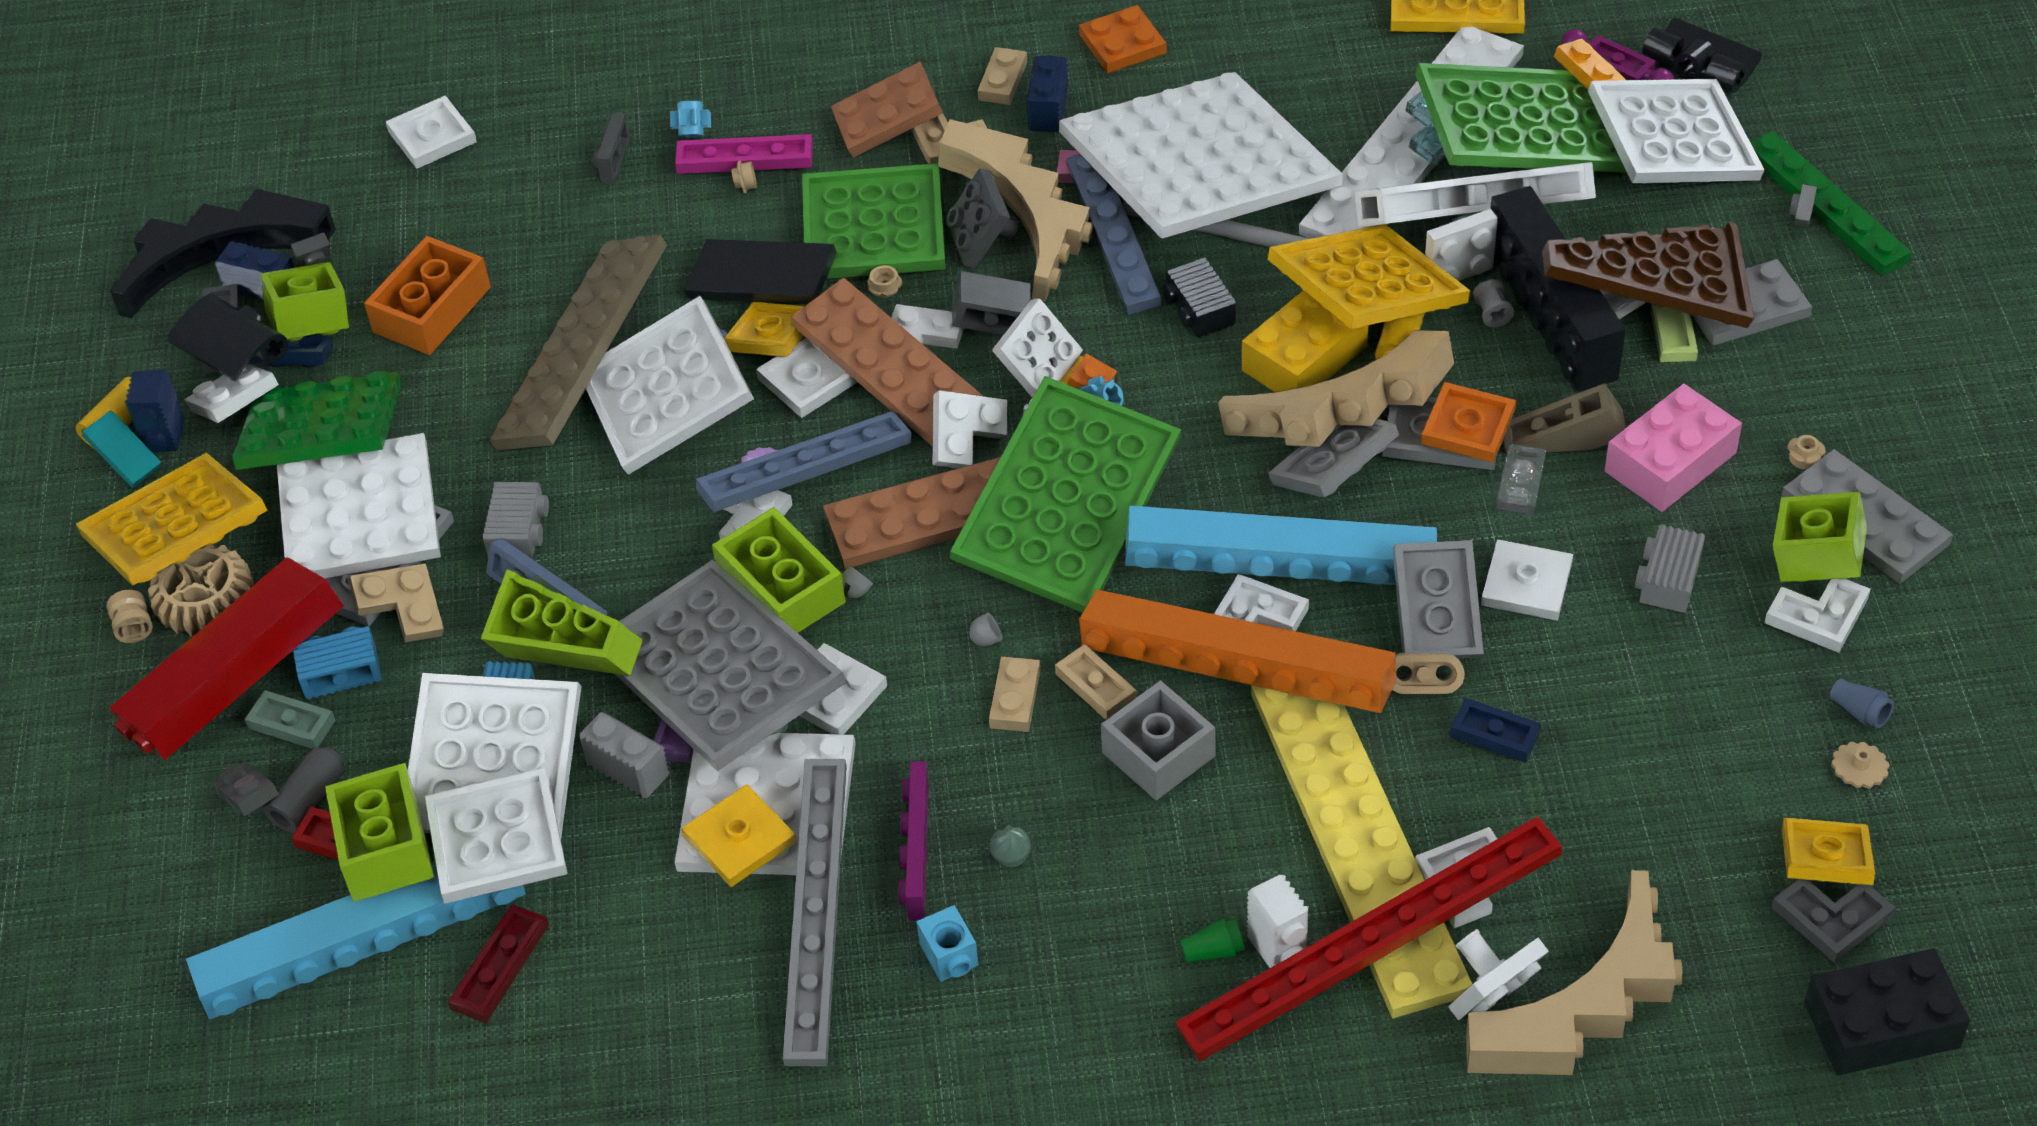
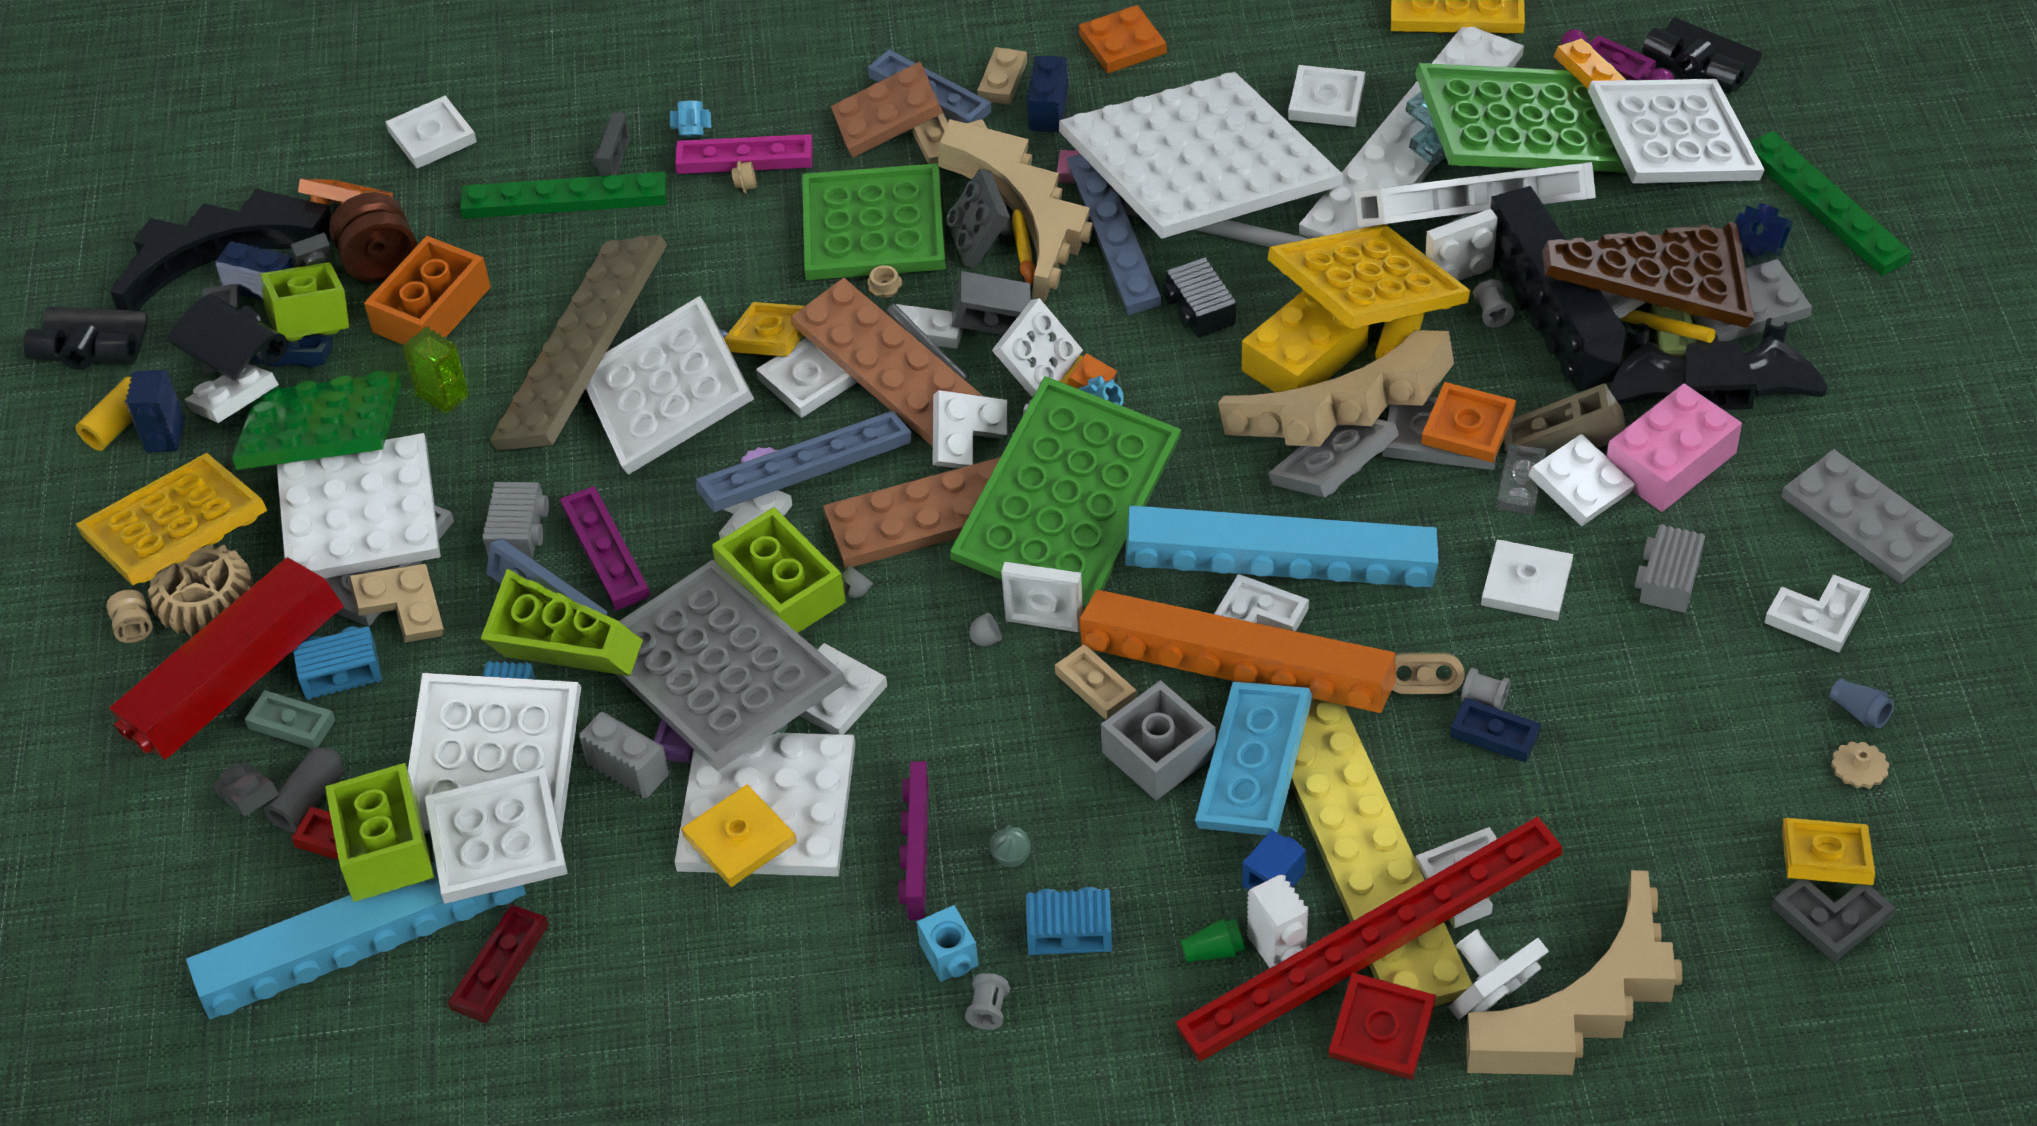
teal tile [82,410,161,488] -> none
black tile [684,239,837,304] -> none
light grey plate [783,759,847,1066] -> none
tan plate [989,657,1041,732] -> none
light grey plate [1392,540,1484,659] -> none
lime brick [1773,491,1867,582] -> none
tan plate [1787,435,1826,470] -> none
light grey plate [1789,184,1817,228] -> none
black brick [1804,948,1970,1076] -> none
none -> black panel [23,306,148,370]
none -> orange plate [298,179,393,204]
none -> copper wheel [329,192,417,282]
none -> clear neon green brick [402,327,469,413]
none -> green plate [460,172,667,219]
none -> magenta plate [560,486,650,611]
none -> sand blue plate [868,50,991,123]
none -> dark grey bar [885,304,969,381]
none -> light grey bush [965,973,1010,1030]
none -> white plate [1001,562,1083,632]
none -> yellow piece [1012,209,1036,285]
none -> dark azure brick [1026,887,1112,955]
none -> medium azure plate [1195,682,1313,835]
none -> blue brick [1242,830,1306,890]
none -> white plate [1288,65,1365,127]
none -> red plate [1328,972,1436,1080]
none -> light grey bush [1461,668,1511,710]
none -> white plate [1528,434,1635,526]
none -> black torso [1611,318,1828,410]
none -> yellow bar [1619,310,1716,343]
none -> clear blue brick [1735,203,1793,257]

